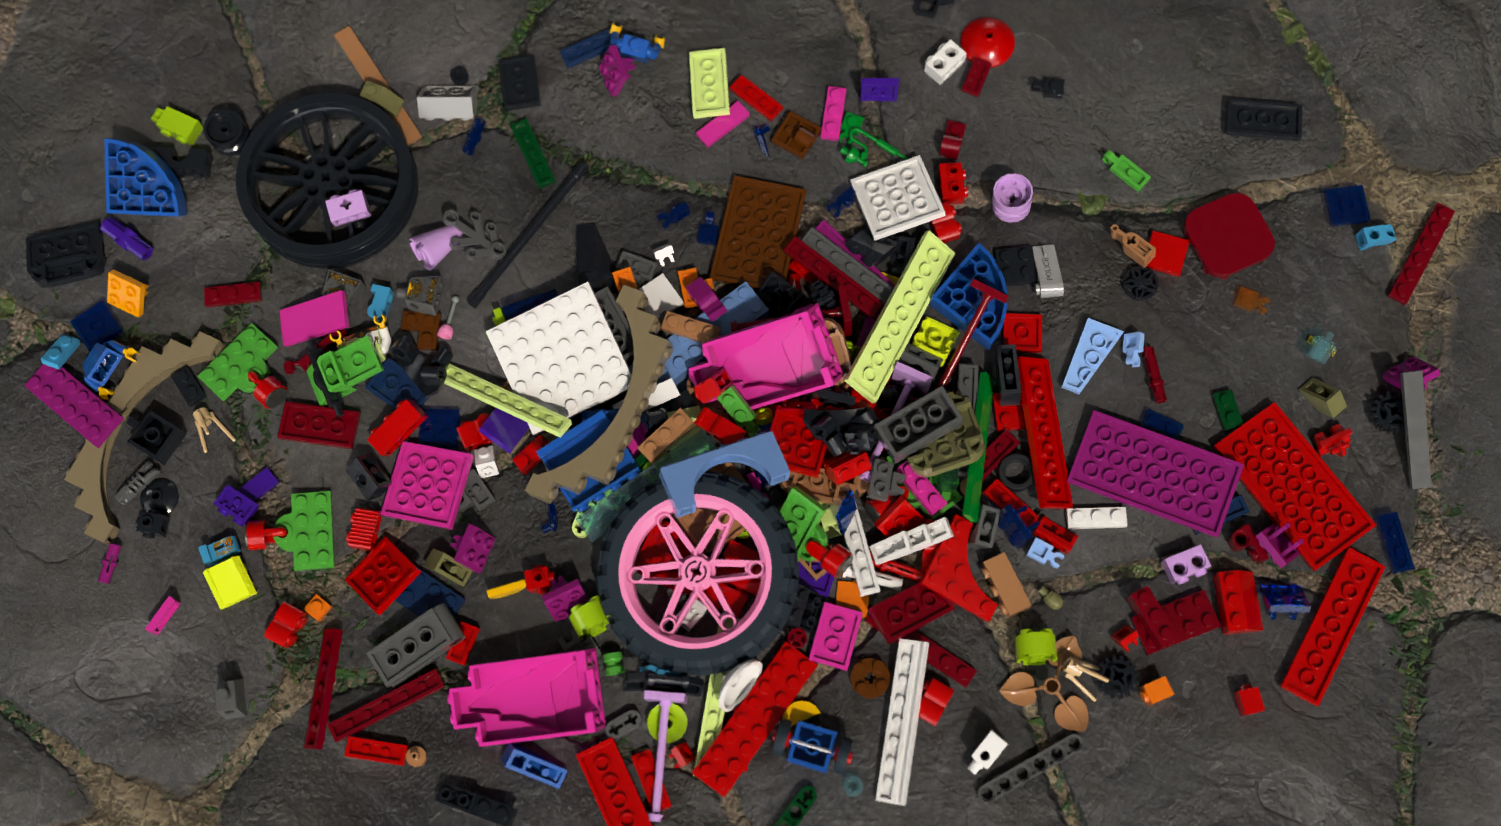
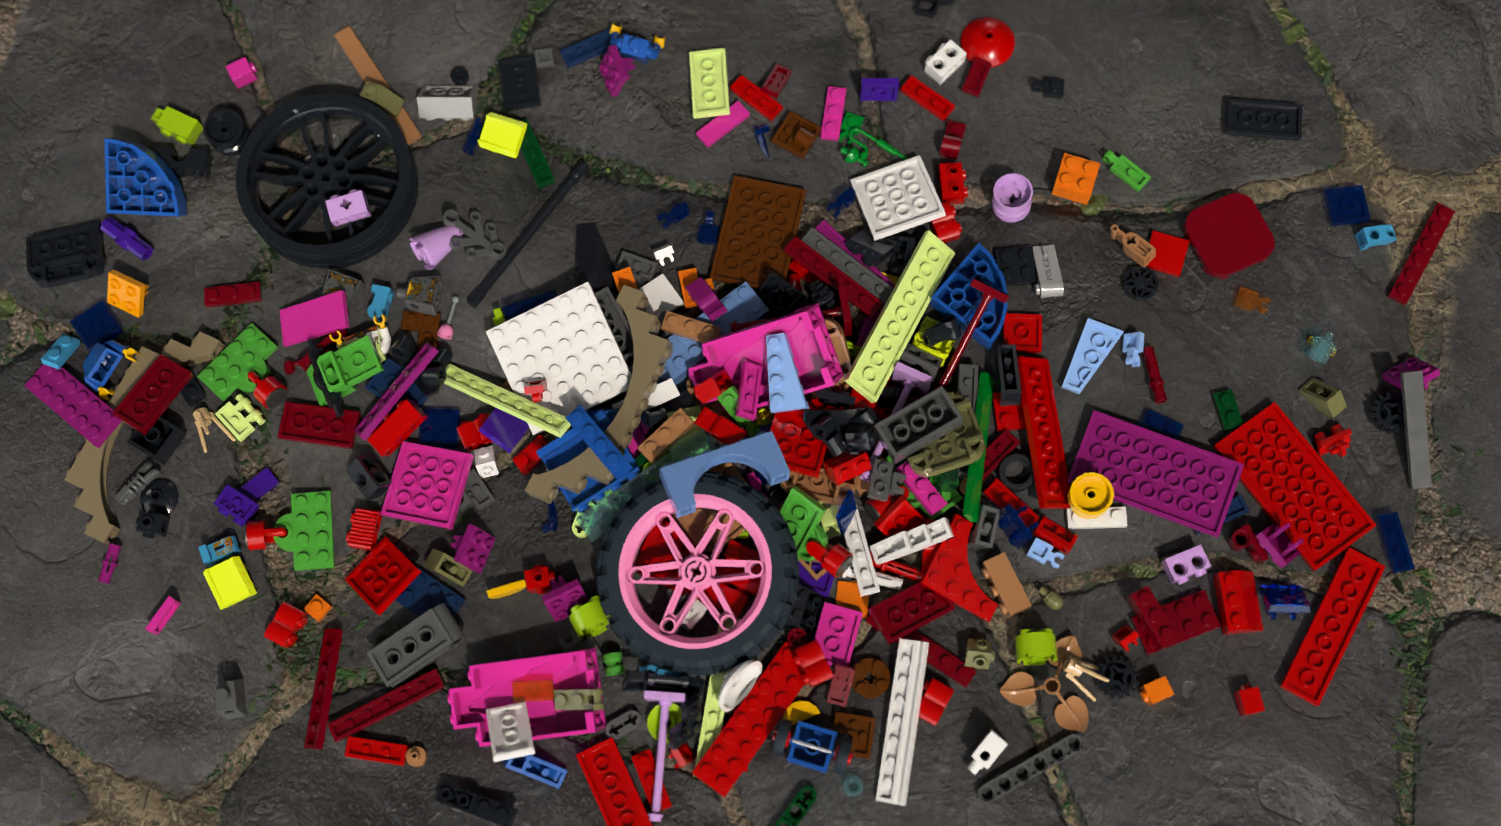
red plate [446,621,481,666] -> none
none -> dark red plate [112,354,193,435]
none -> yellowish green plate [215,394,266,442]
none -> dark pink brick [225,57,257,89]
none -> magenta tile [354,342,439,440]
none -> neon yellow slope [478,112,527,158]
none -> white tile [486,701,535,762]
none -> clear orange plate [512,679,554,703]
none -> tile [524,380,547,402]
none -> dark grey tile [534,47,555,69]
none -> olive plate [553,688,604,710]
none -> blue brick [565,405,633,480]
none -> black plate [668,695,702,750]
none -> dark pink tile [735,361,763,421]
none -> dark red plate [761,63,793,99]
none -> light blue wing [766,333,809,413]
none -> red brick [792,640,834,688]
none -> dark red plate [827,662,856,707]
none -> reddish brown plate [833,712,876,759]
none -> red plate [900,75,955,122]
none -> black piece [922,316,961,347]
none -> olive brick [965,638,995,670]
none -> orange brick [1051,153,1100,205]
none -> yellow wheel [1067,472,1114,519]

